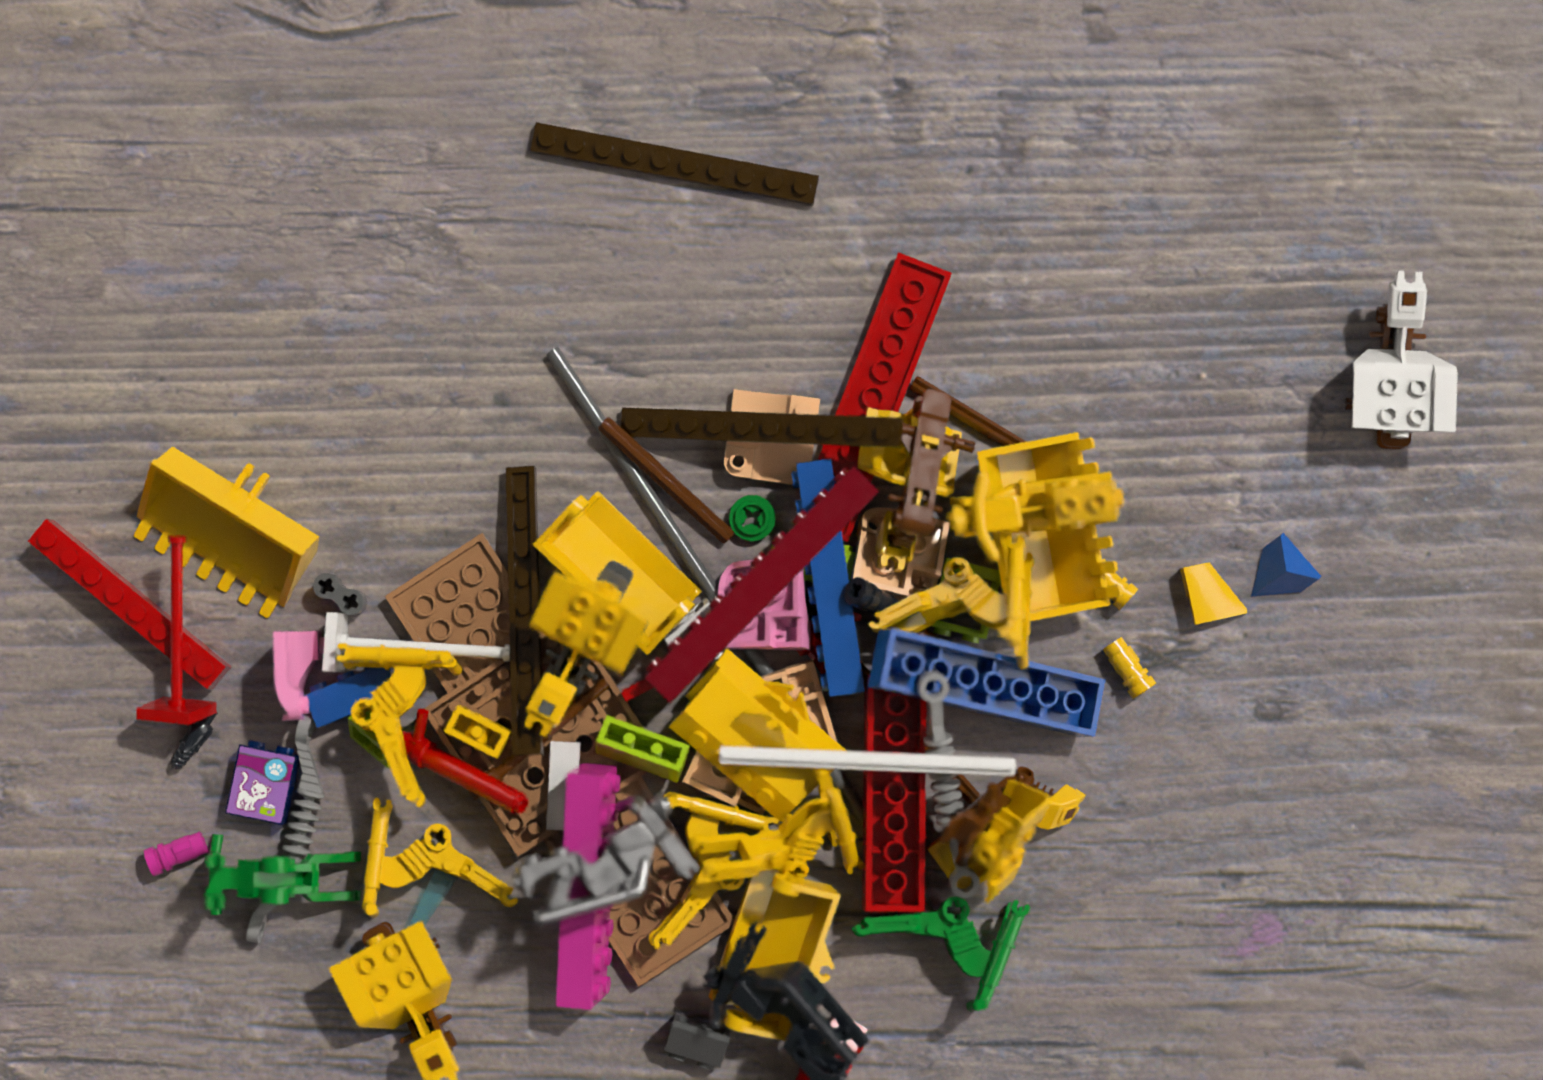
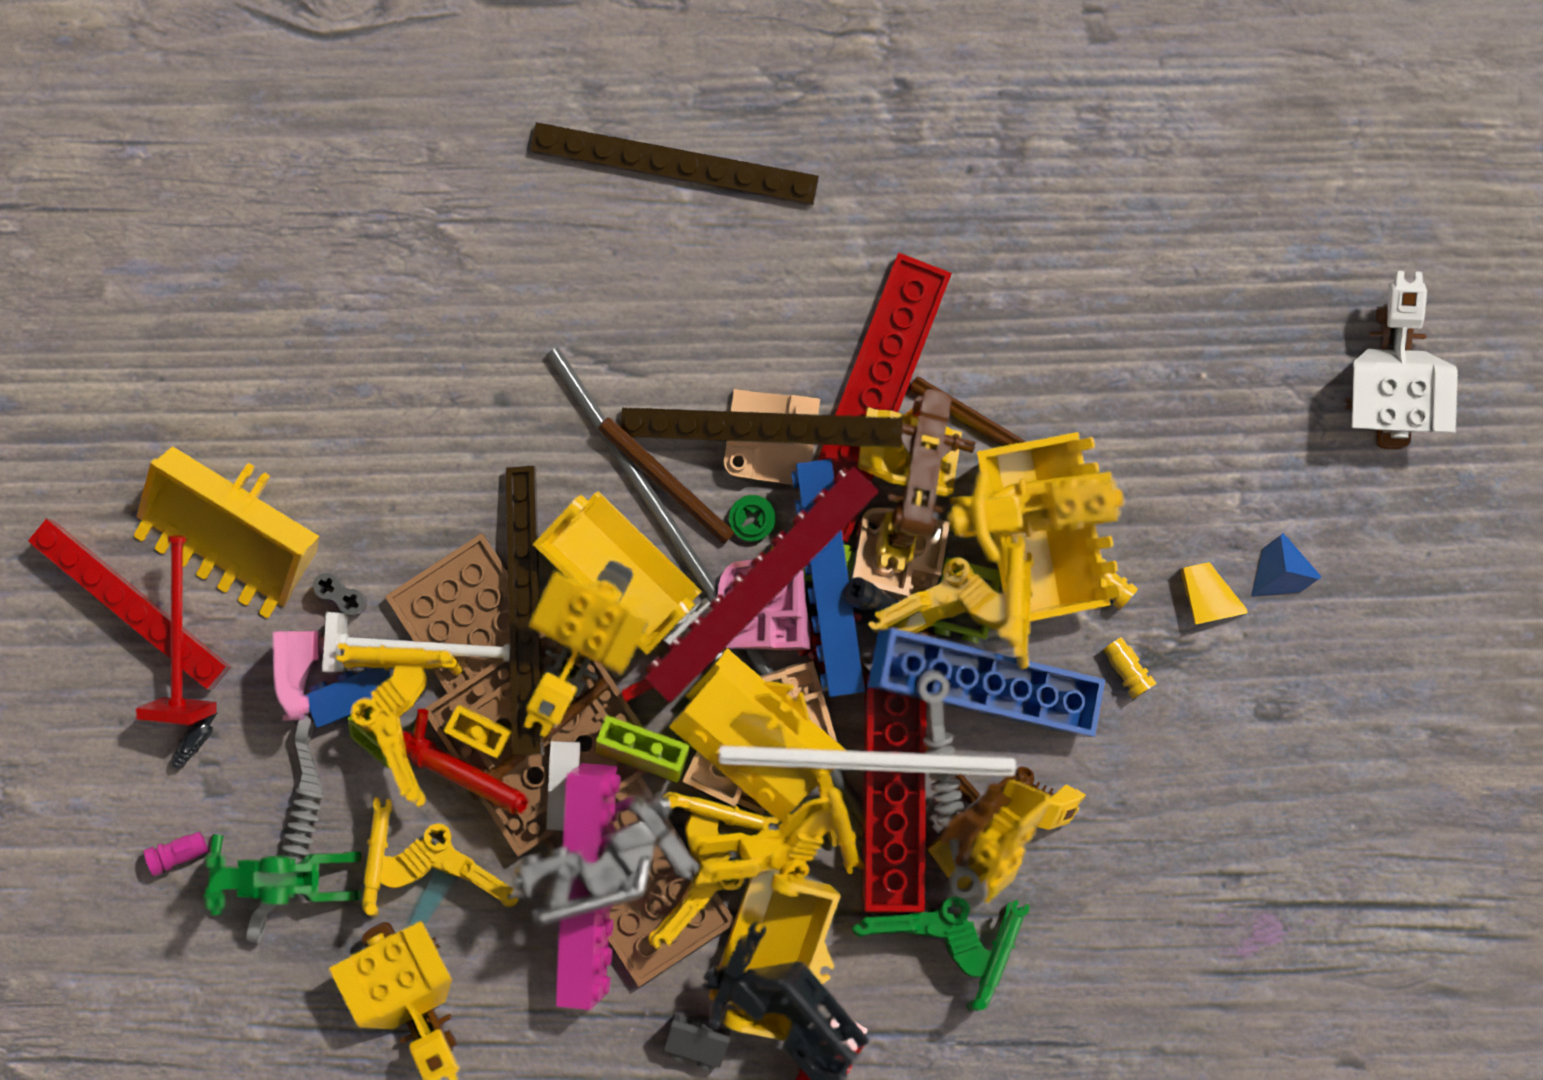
brick [225,739,300,825] -> none

